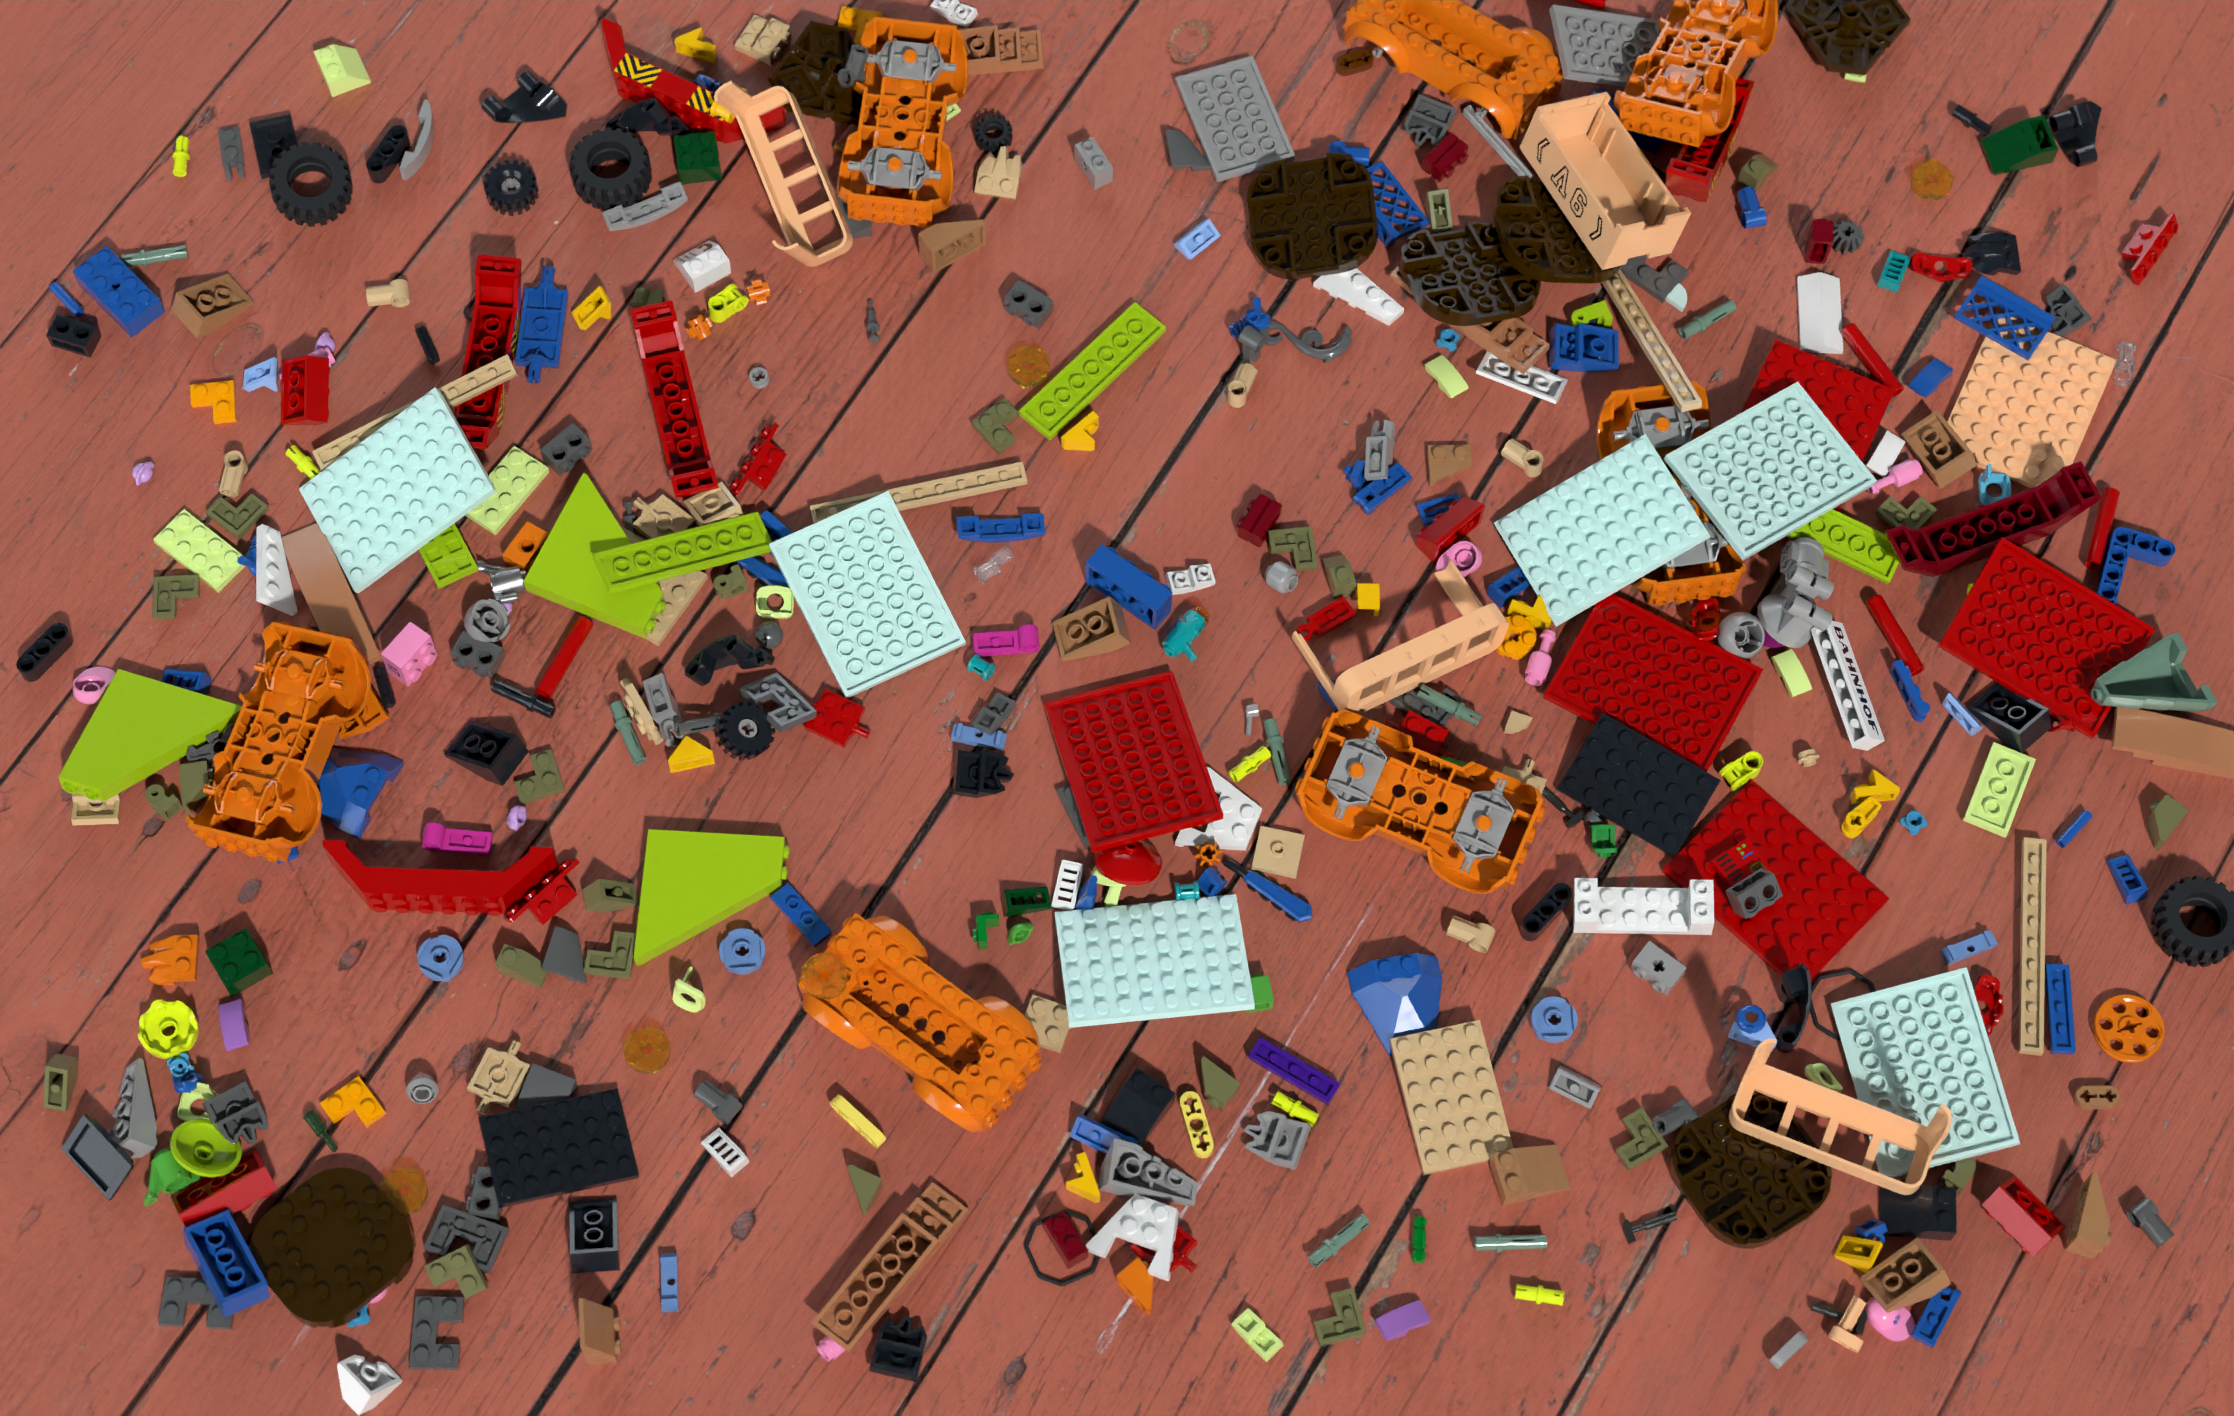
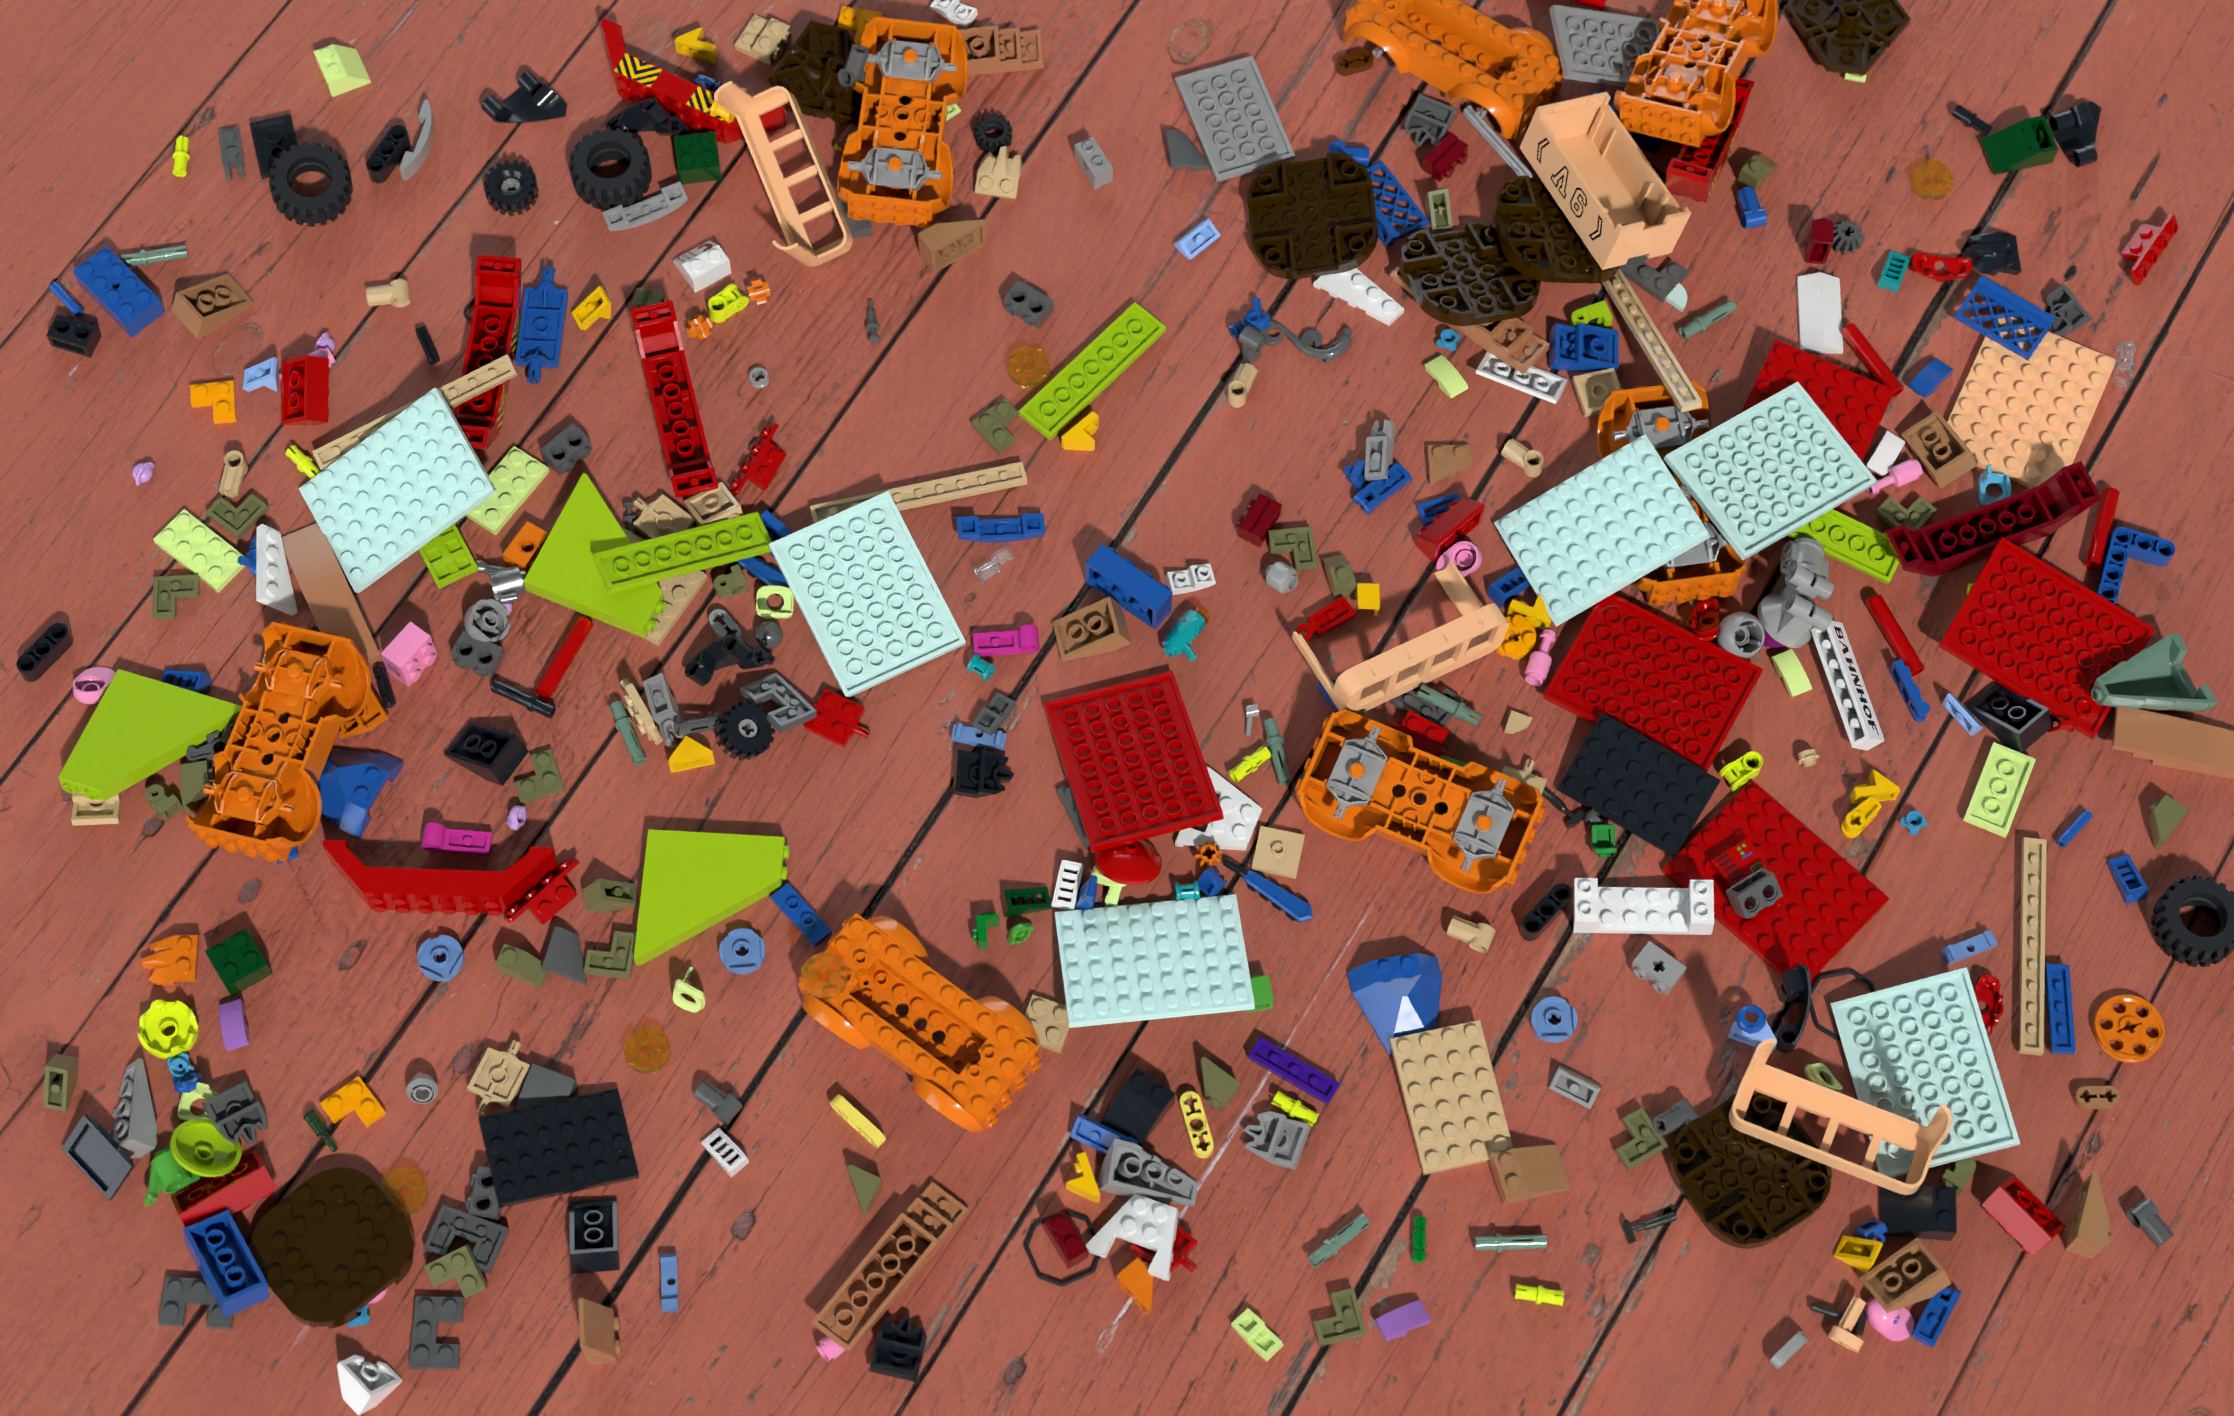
none -> light grey beam [709,609,742,639]
none -> tan plate [1572,368,1621,417]

